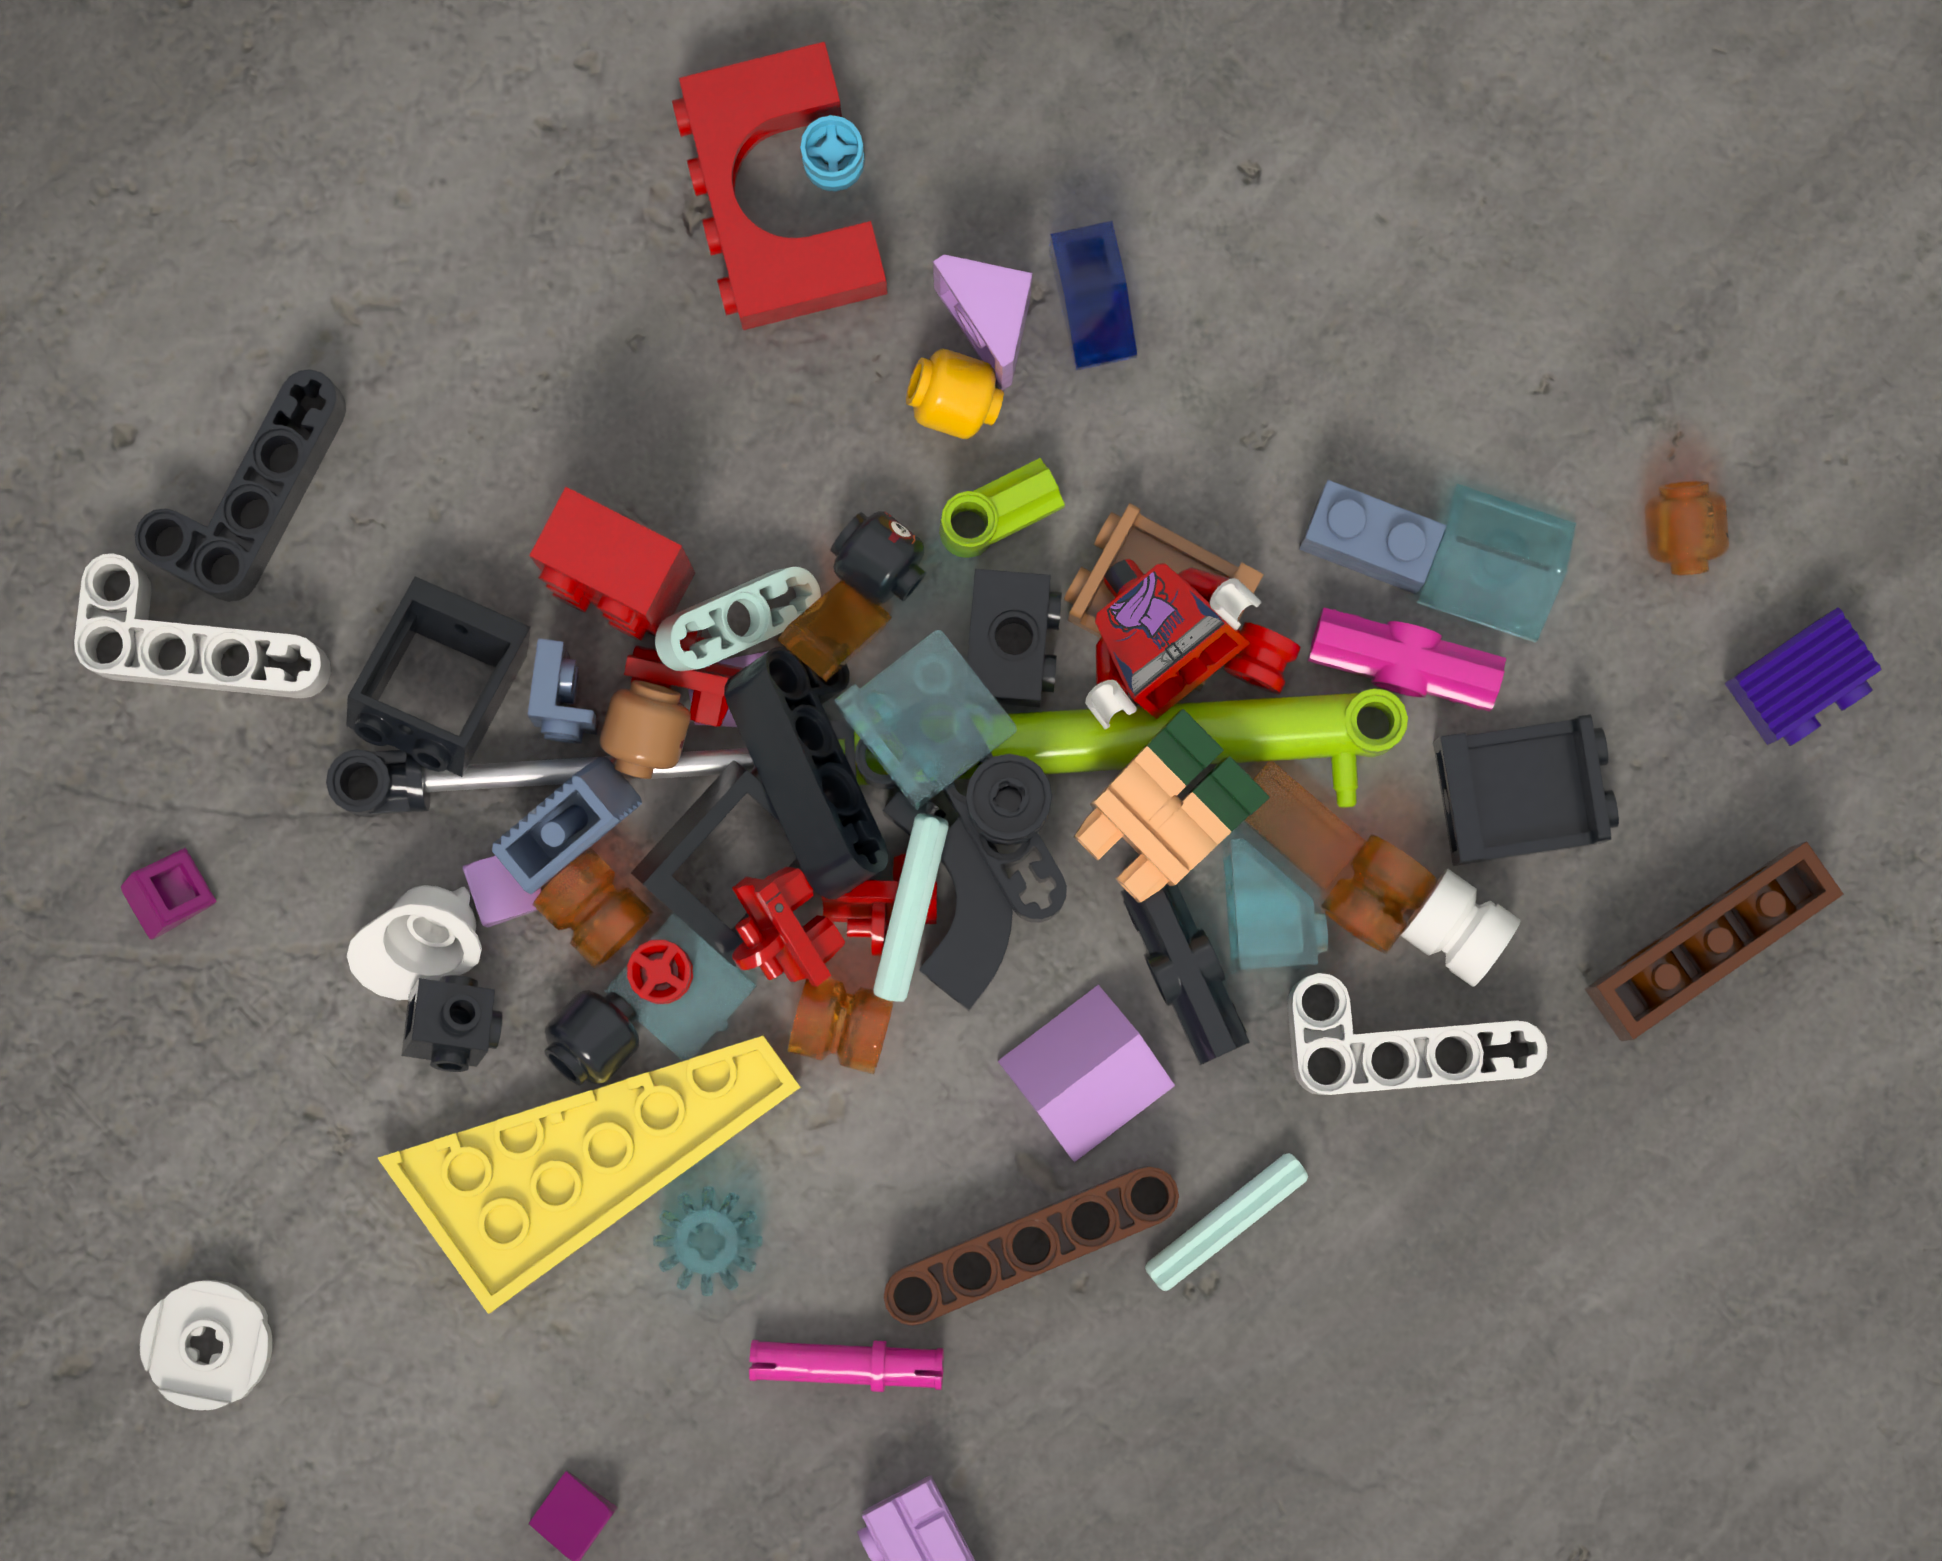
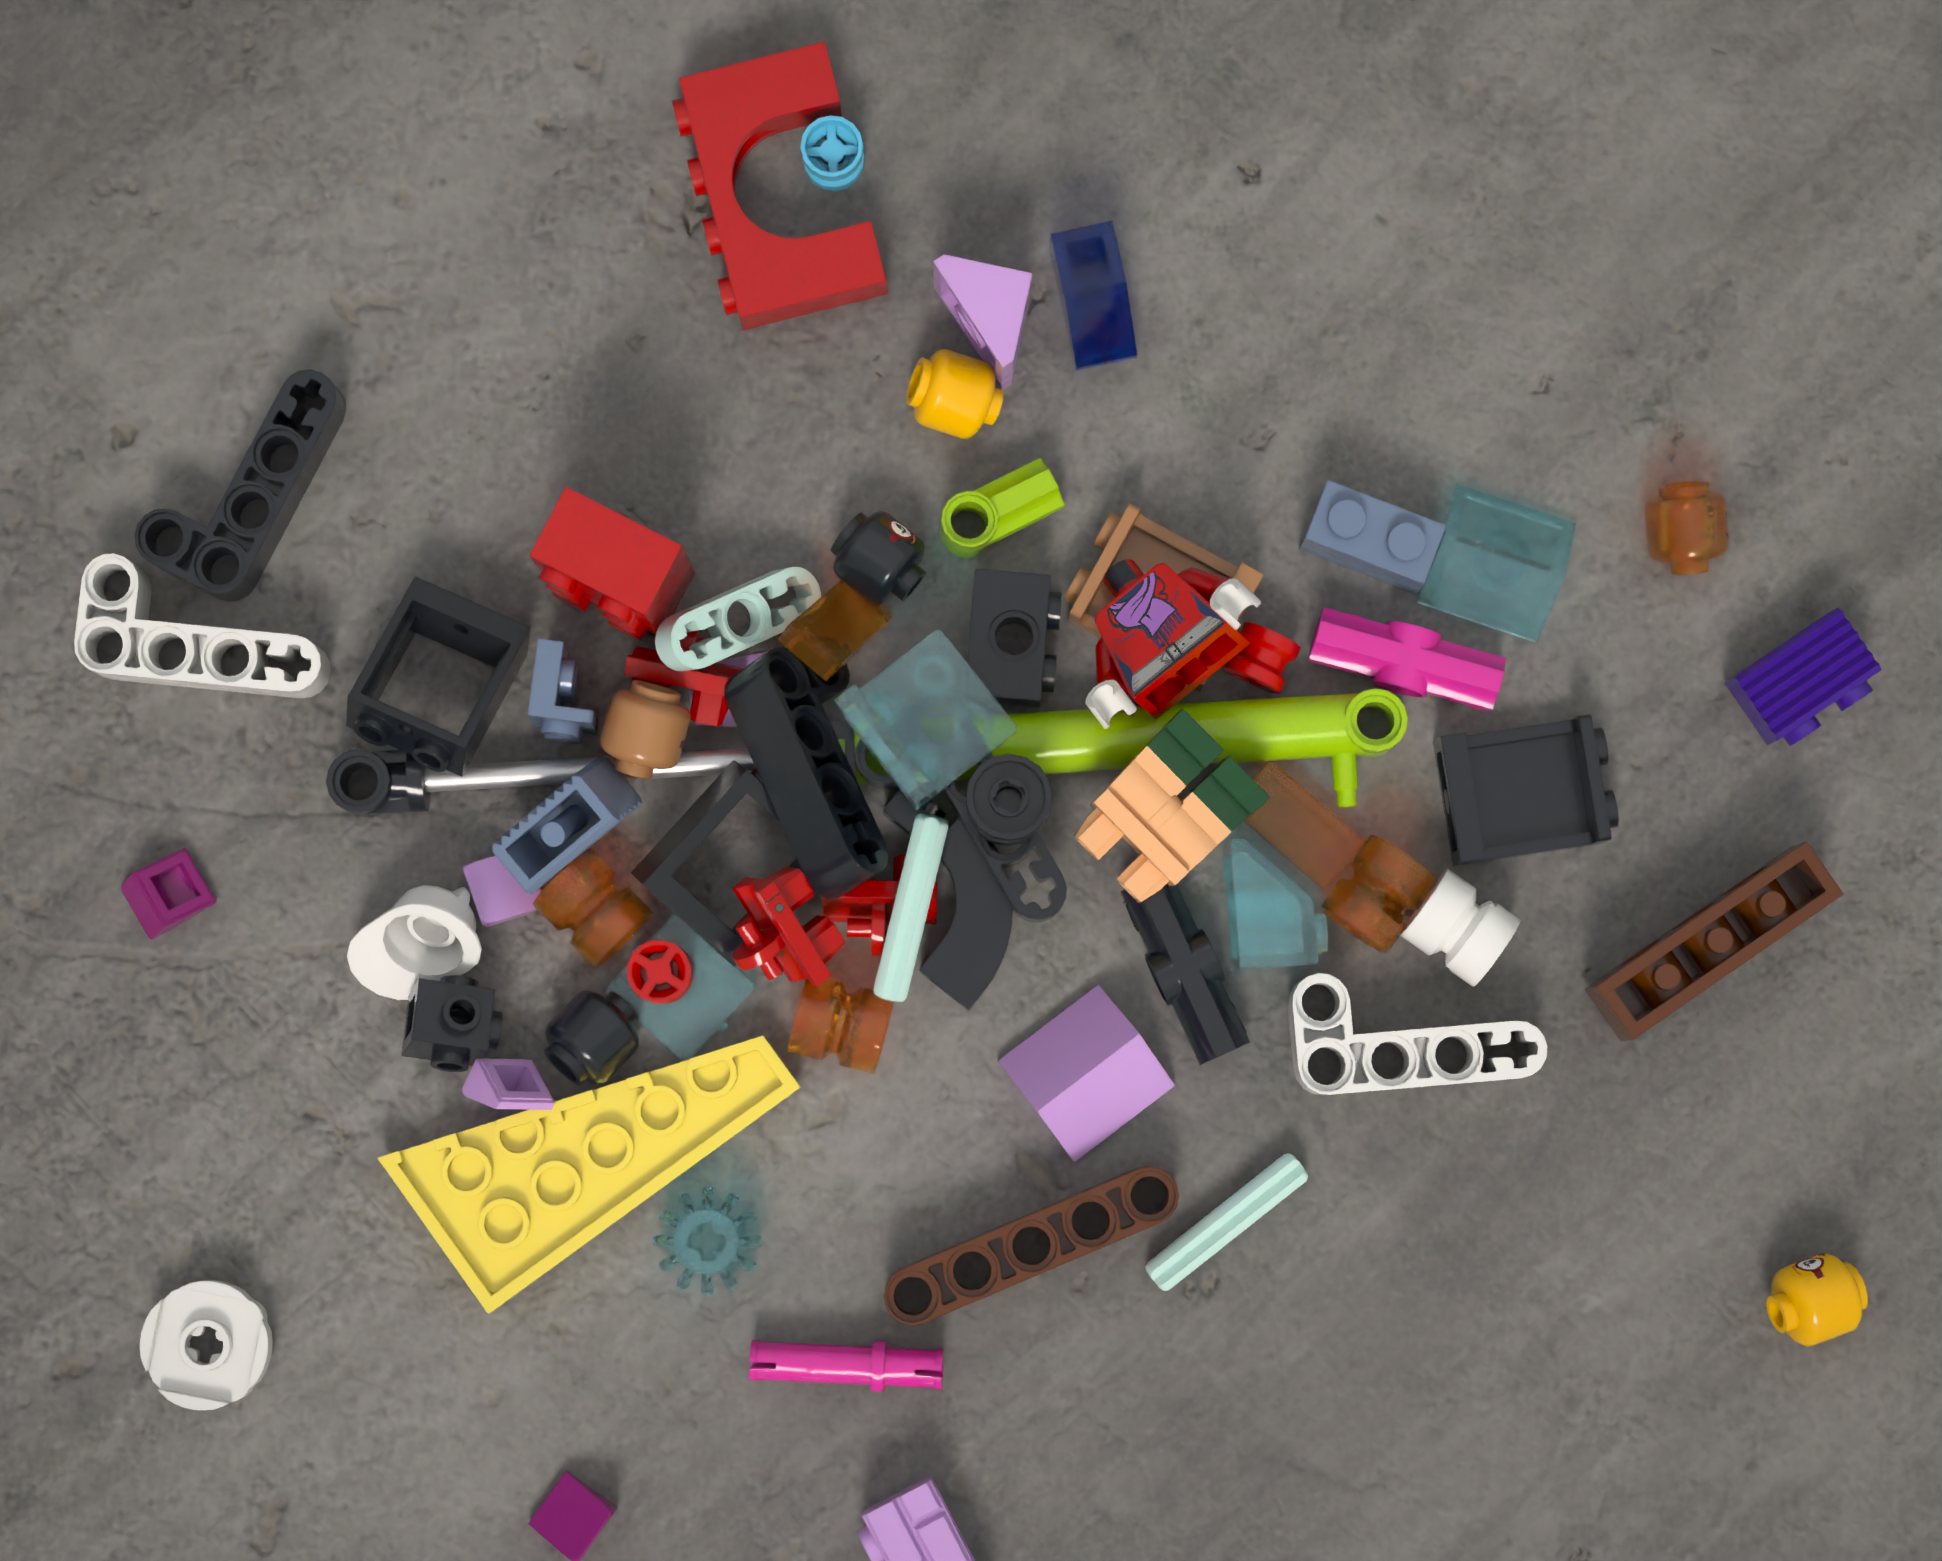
none -> lavender slope [462,1058,555,1110]
none -> yellow head [1766,1253,1868,1347]

